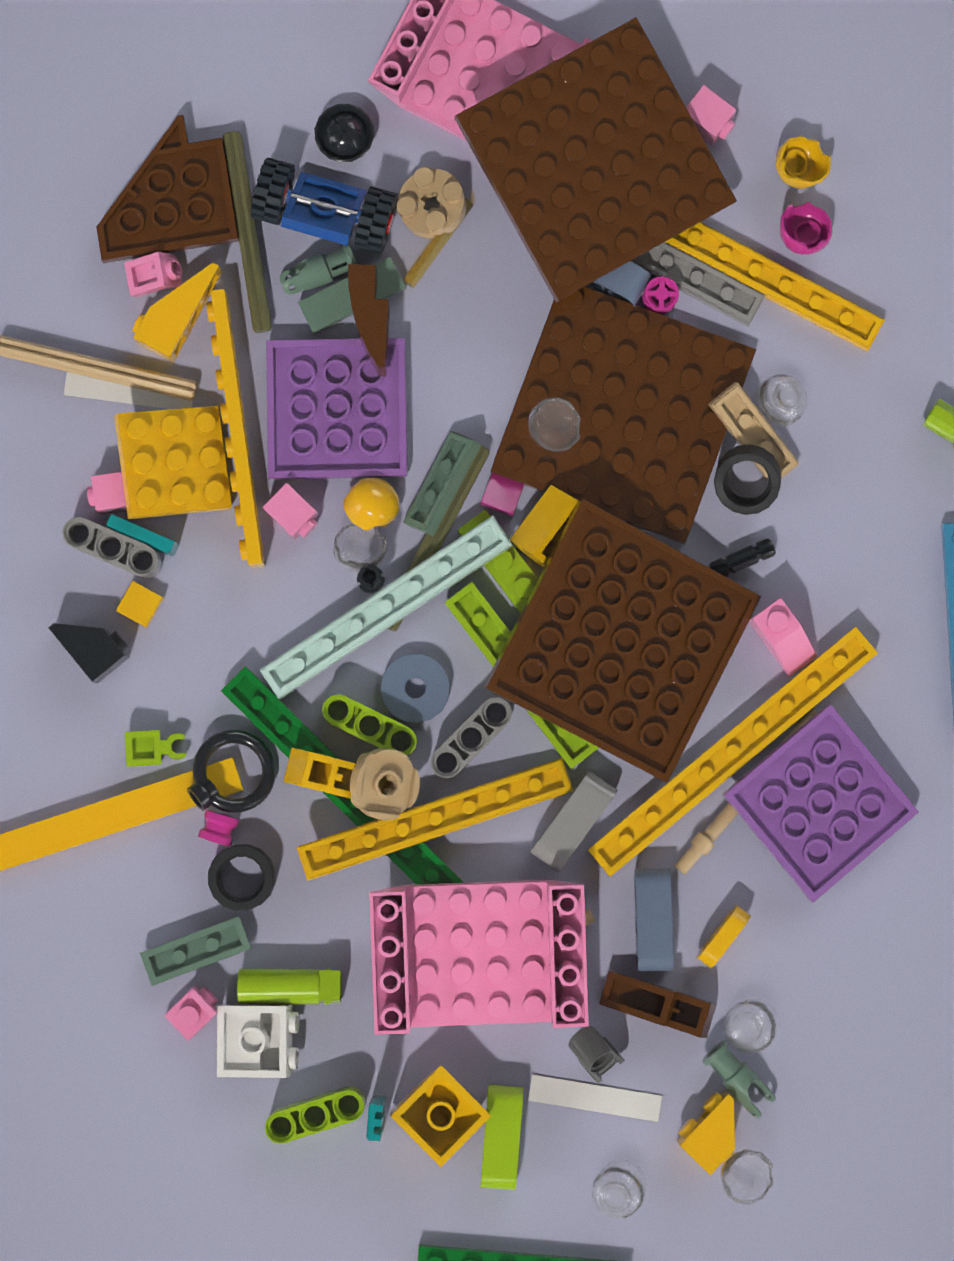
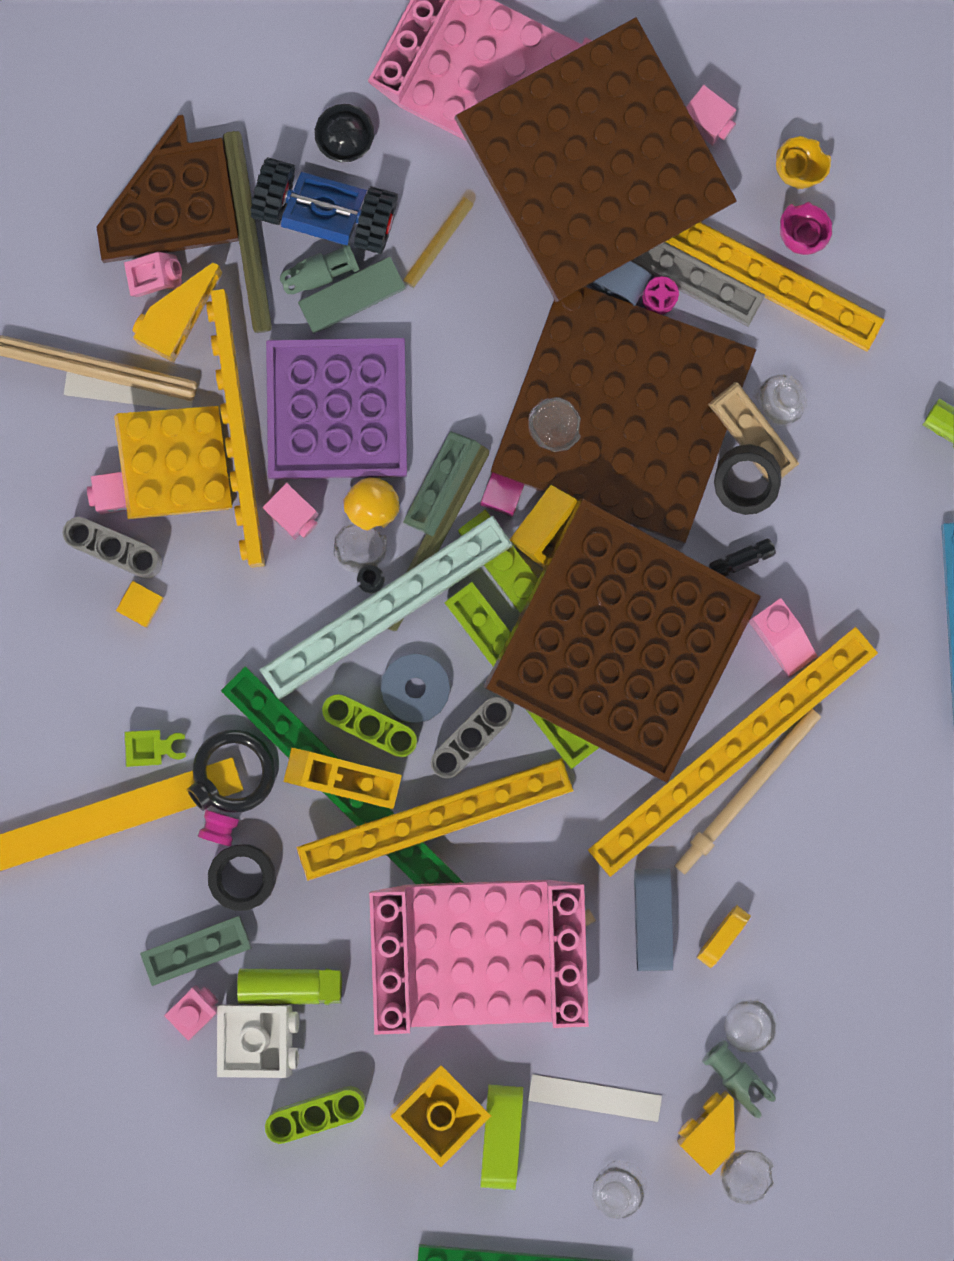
black slope [48,623,130,684] -> none
teal tile [106,514,179,557] -> none
reddish brown slope [348,264,390,377] -> none
tan plate [350,748,420,820] -> none
teal tile [366,1096,386,1141] -> none
tan plate [396,167,467,239] -> none
light grey beam [530,770,618,873] -> none
dark grey piece [568,1026,625,1084] -> none
reddish brown slope [599,970,717,1038] -> none
medium lavender plate [722,704,919,903] -> none

